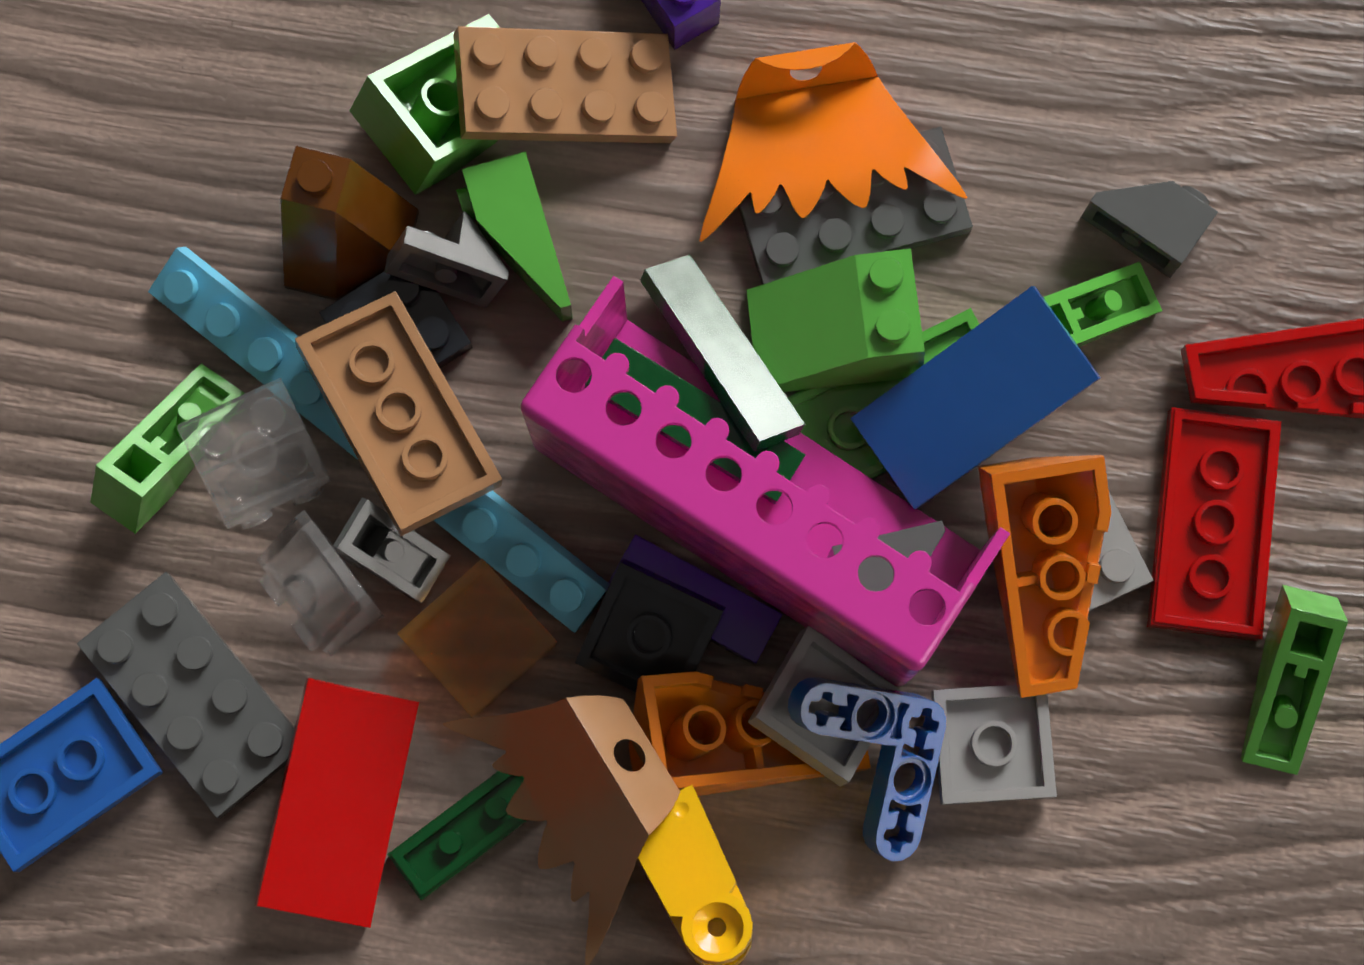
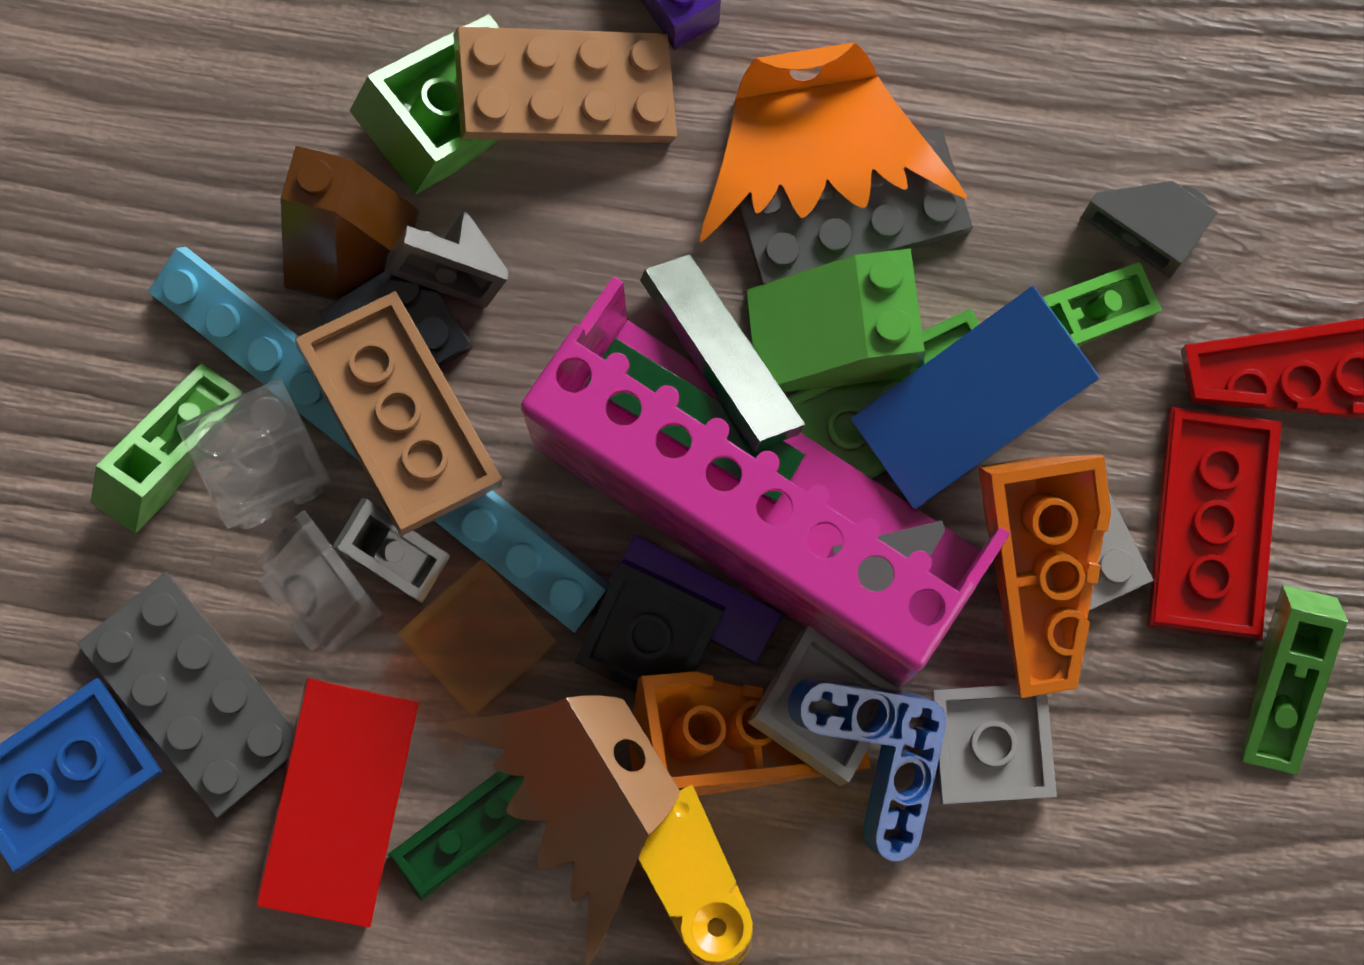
bright green slope [456,151,573,322] -> none

